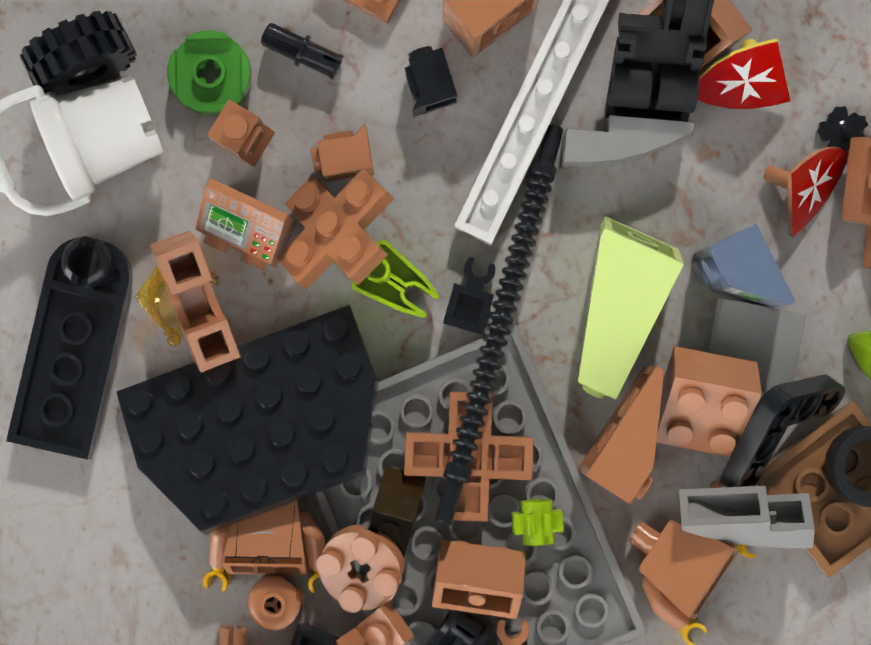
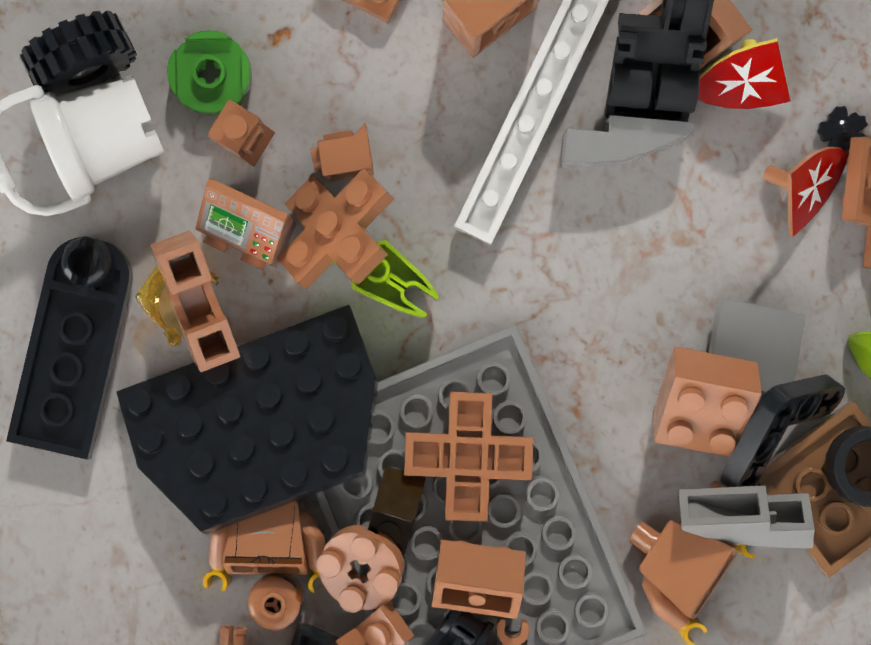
black axle [261,23,344,80] -> none
black window [404,46,458,117] -> none
black hose [435,125,563,525] -> none
black plate [443,257,496,335] -> none
lime gear [511,499,564,546] -> none
nougat slope [577,366,664,504] -> none
yellowish green slope [578,215,684,400] -> none
sand blue slope [693,224,796,308] -> none

